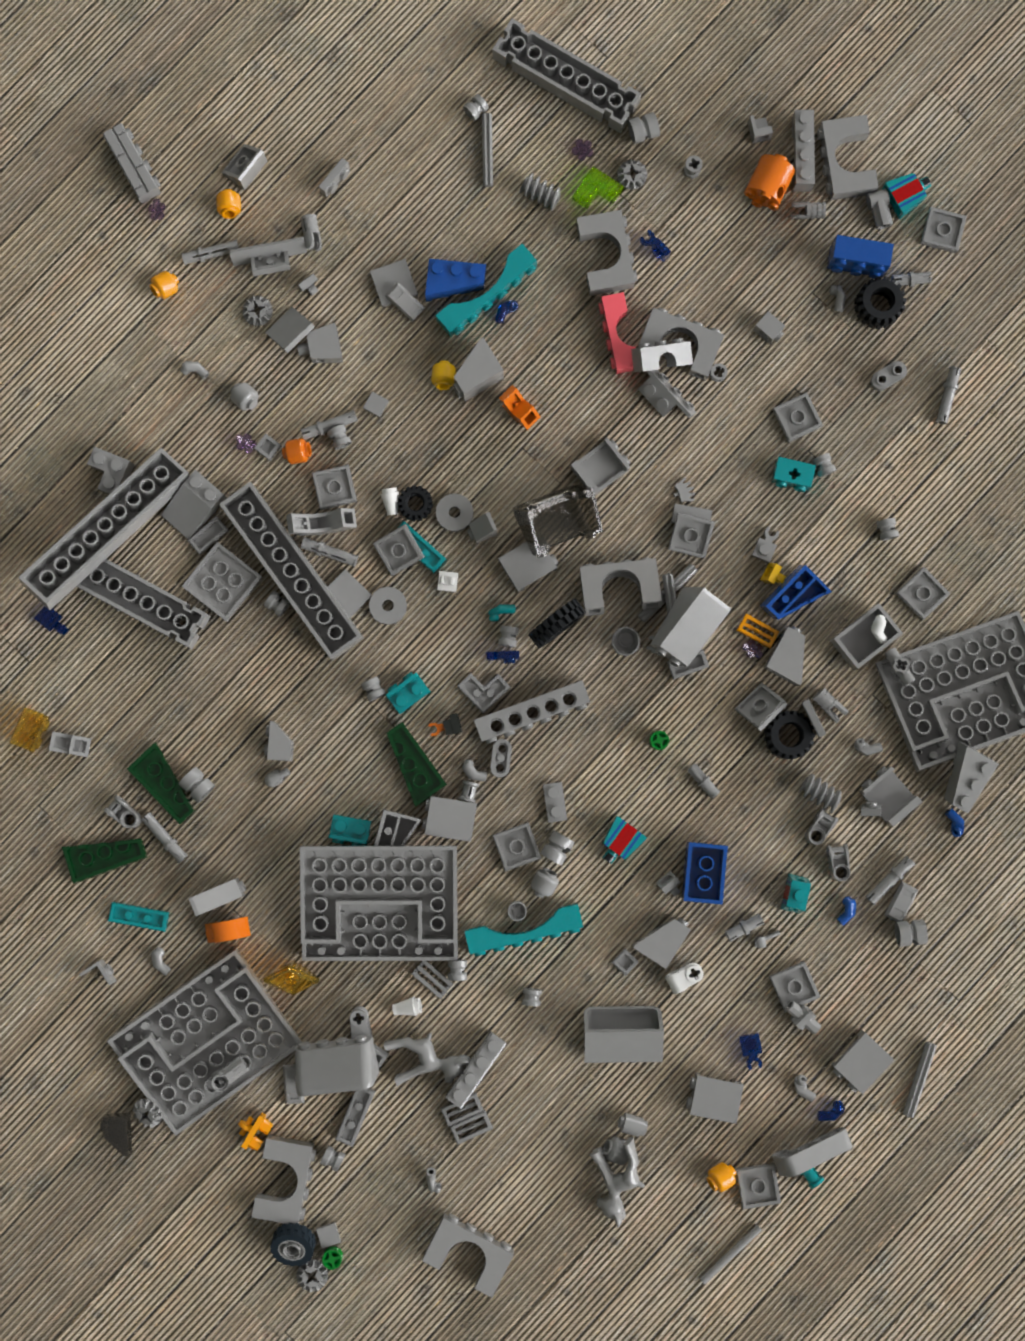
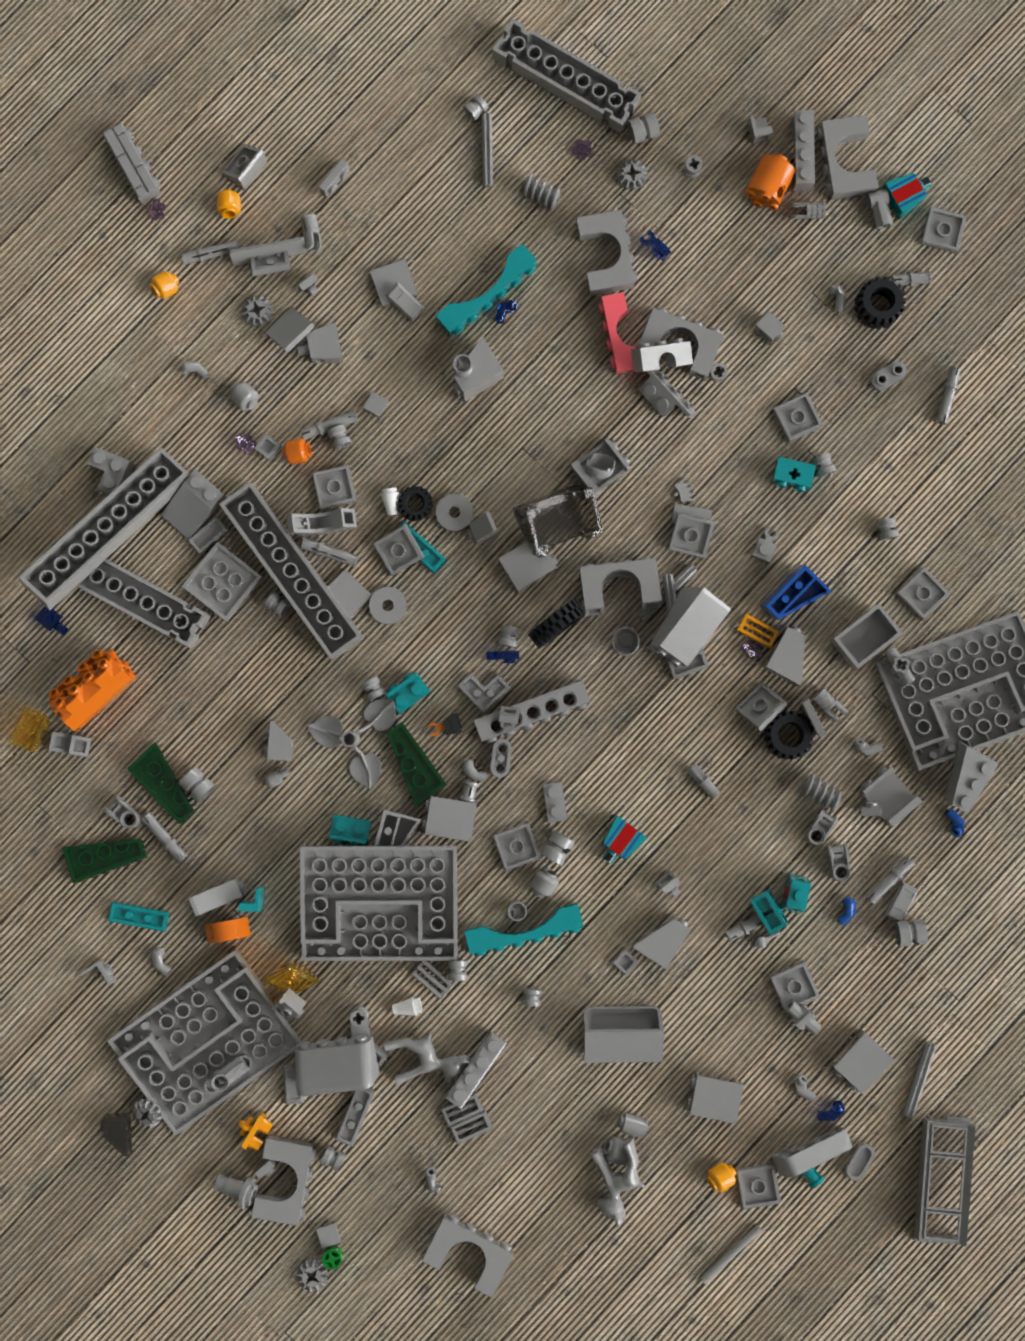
black wheel [270,1223,316,1267] -> none
blue wedge [425,259,486,302] -> none
yellow head [431,360,456,390] -> none
white tile [437,571,458,593] -> none
teal arm [488,604,516,622] -> none
orange brick [499,385,540,430] -> none
clear neon green plate [572,167,624,209] -> none
green wheel [649,731,669,750] -> none
white piece [665,962,703,995] -> none
blue brick [682,842,728,905] -> none
clear blue plate [739,1033,762,1070] -> none
yellow tile [760,563,786,584] -> none
blue brick [827,235,894,279] -> none
white arm [871,615,887,644] -> none
none -> orange brick [48,649,137,731]
none -> light grey piece [214,1175,258,1210]
none -> teal panel [239,886,265,912]
none -> light grey plate [255,1159,277,1179]
none -> light grey brick [271,988,306,1020]
none -> light grey plant [308,699,396,788]
none -> light grey wheel [453,354,473,378]
none -> light grey tile [499,706,520,730]
none -> light grey hair [585,453,616,480]
none -> teal brick [750,888,788,935]
none -> light grey tile [844,1143,875,1181]
none -> light grey piece [913,1116,975,1247]

